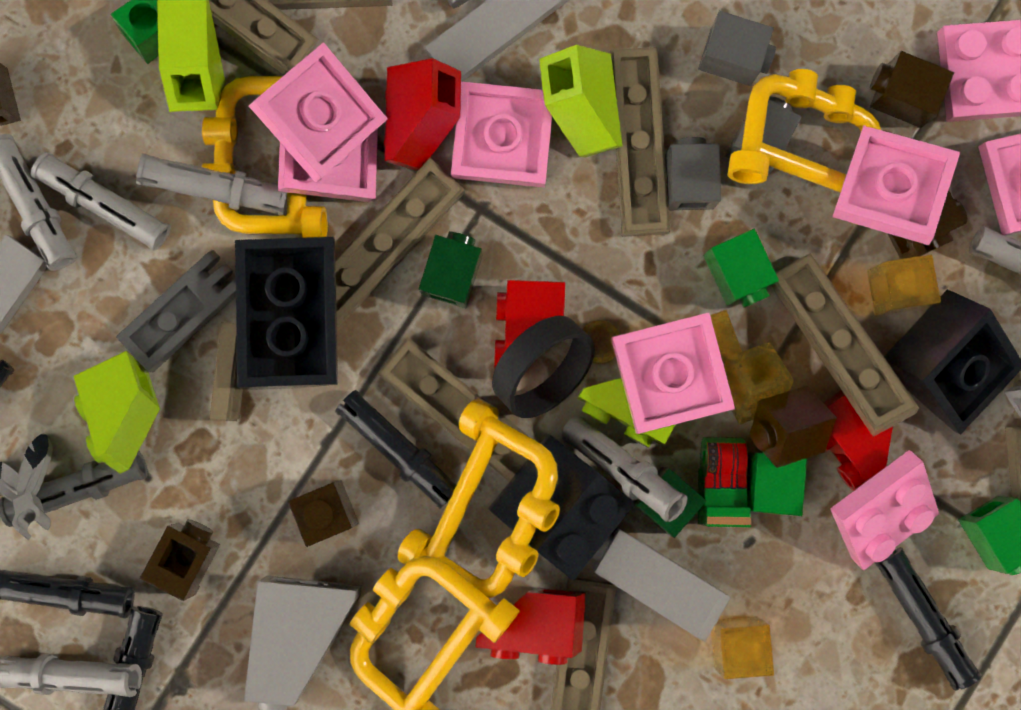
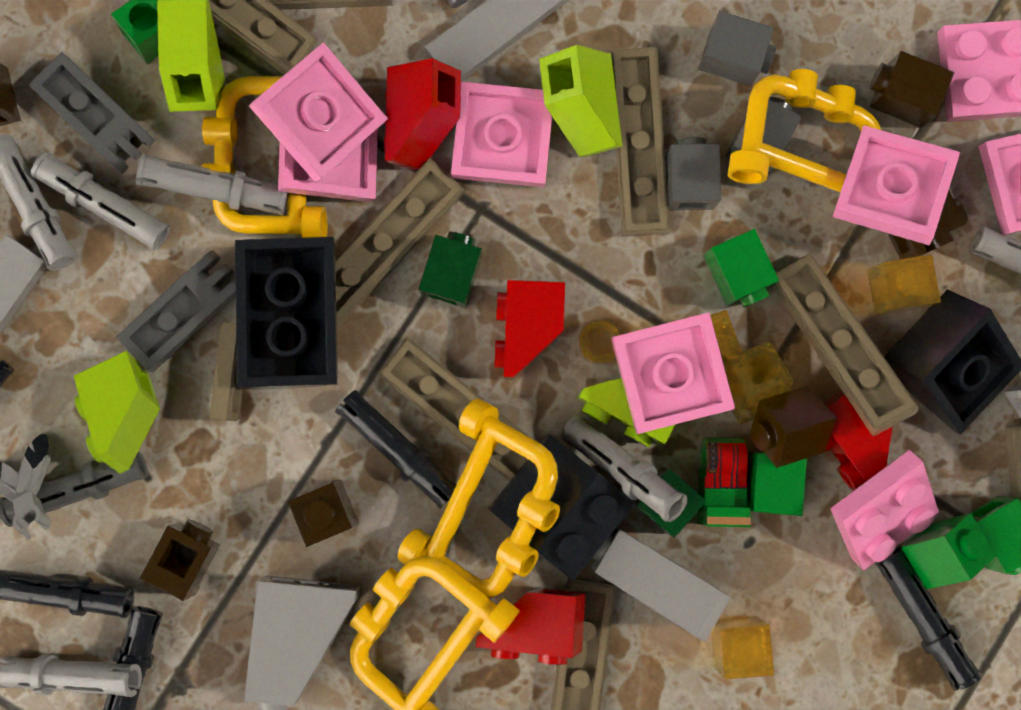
black tyre [492,316,595,418] -> none
none -> dark grey hinge [29,52,156,174]
none -> green brick [901,513,997,589]

